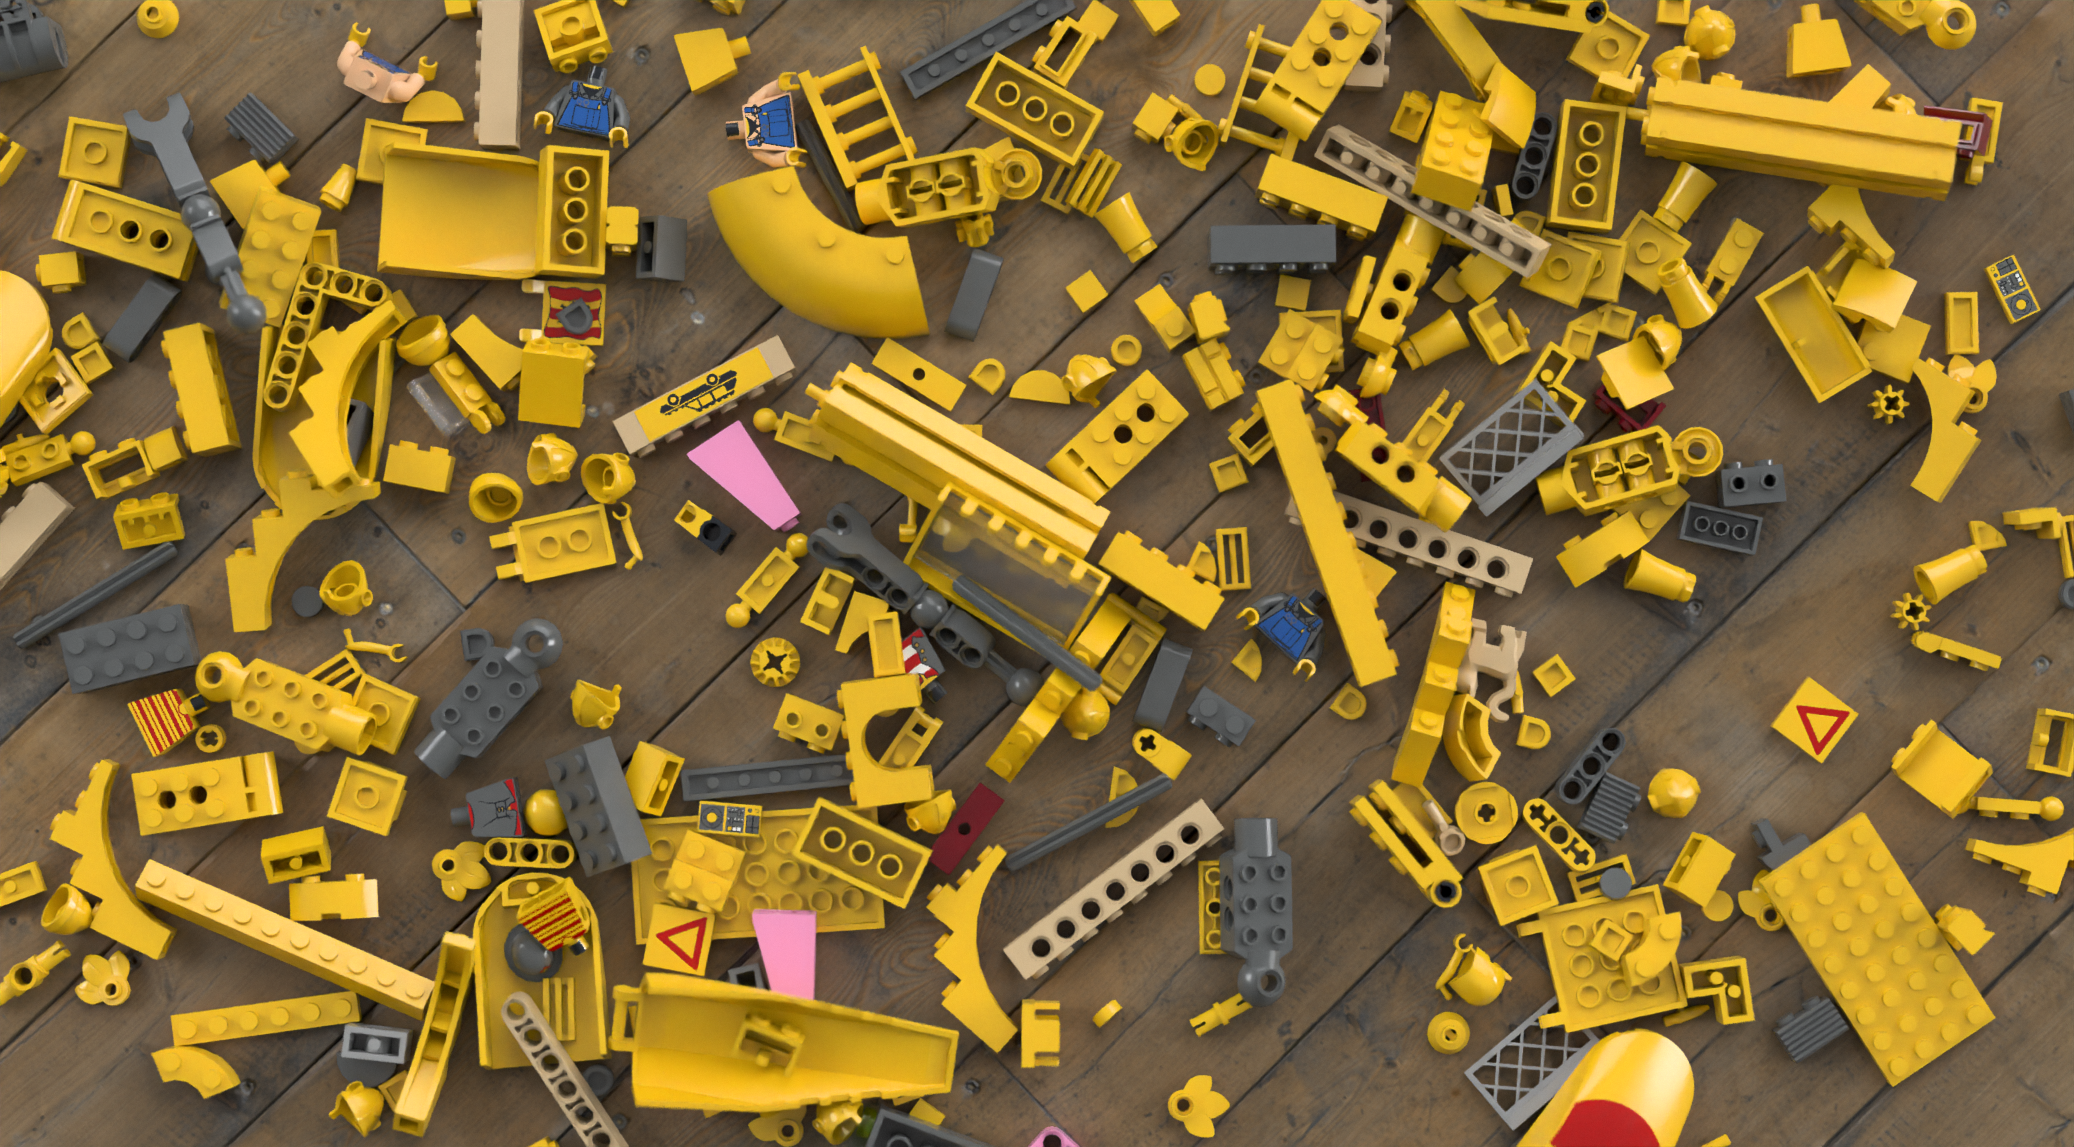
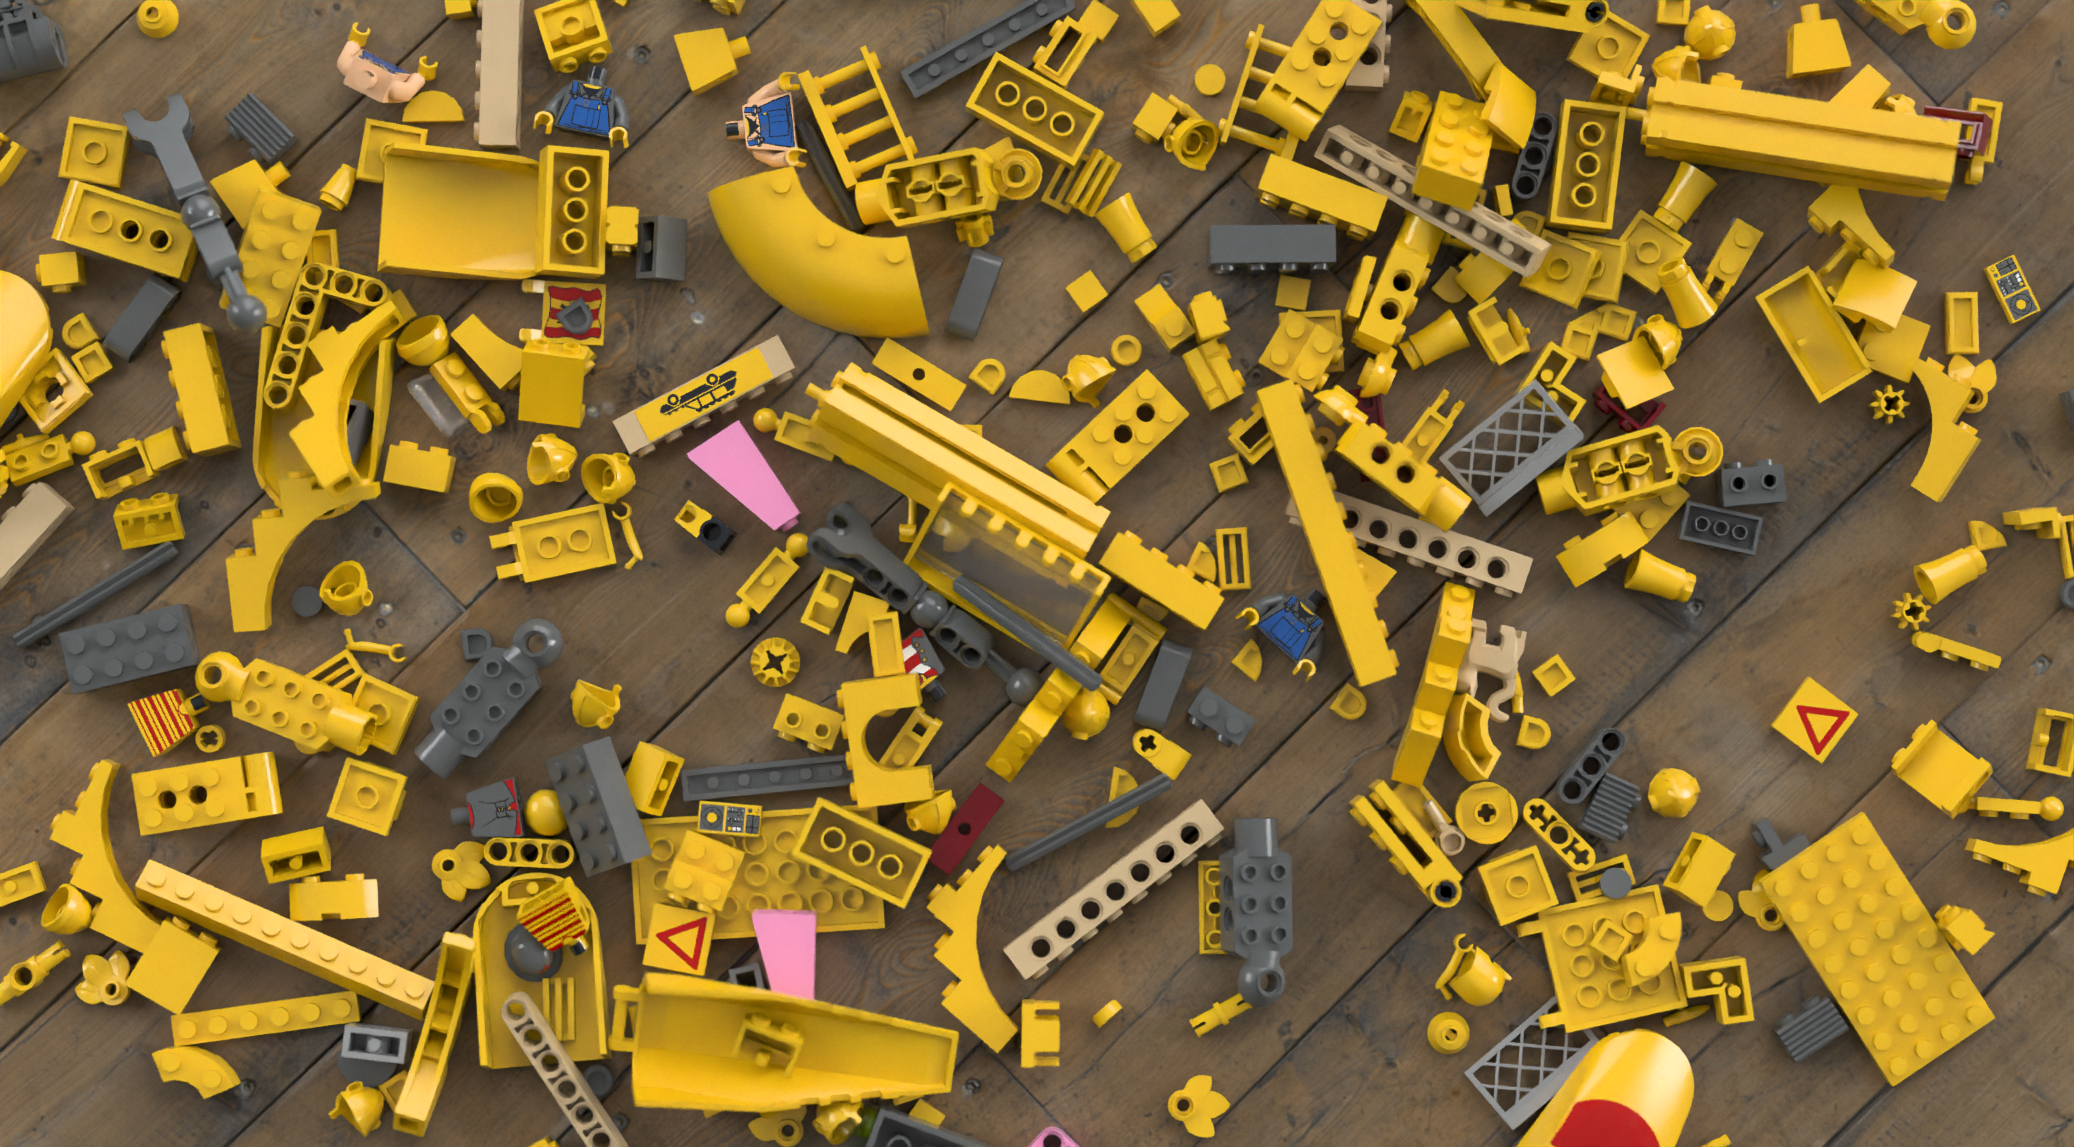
none -> yellow panel [124,916,222,1016]

